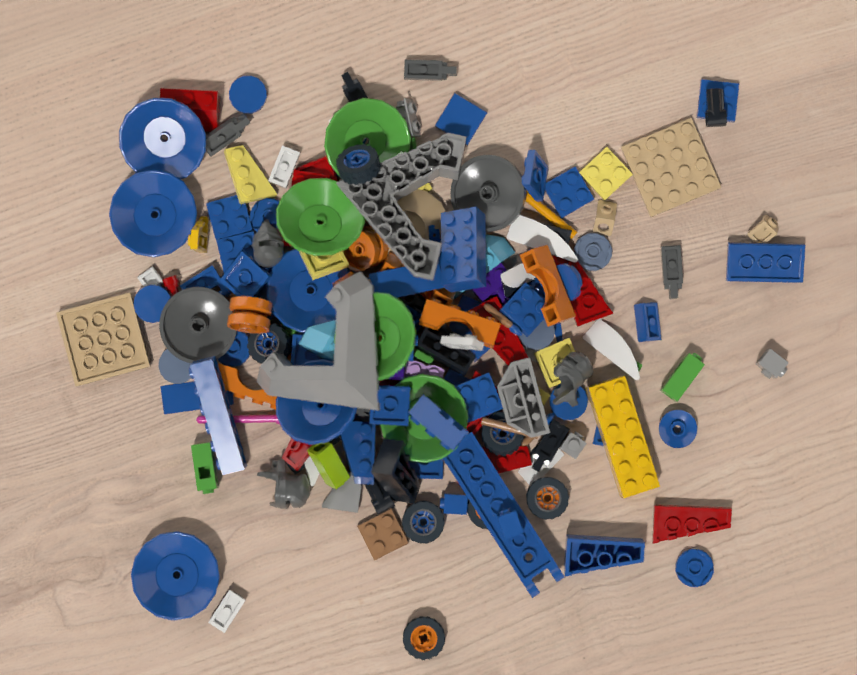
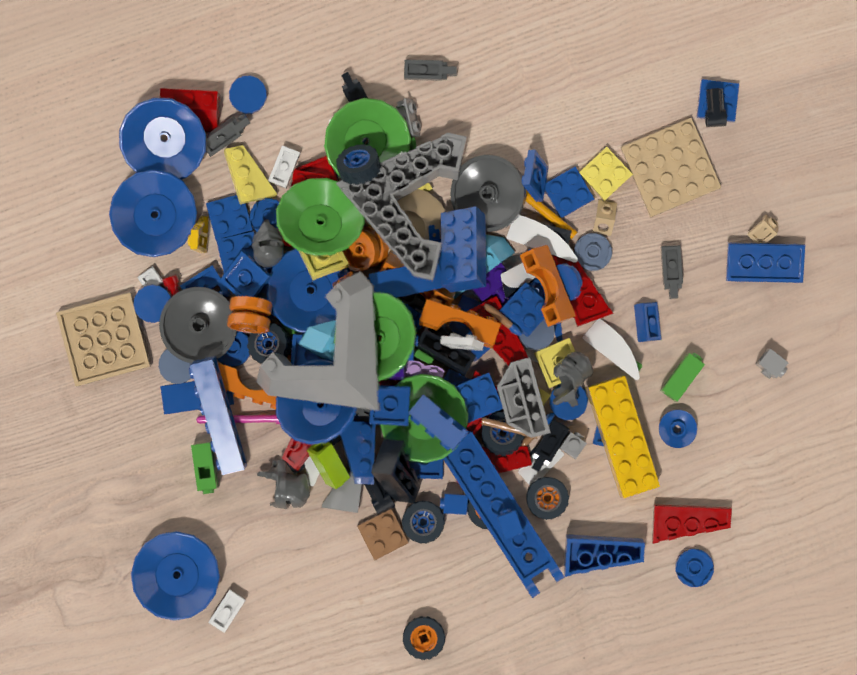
blue tile [435,93,487,146] -> none

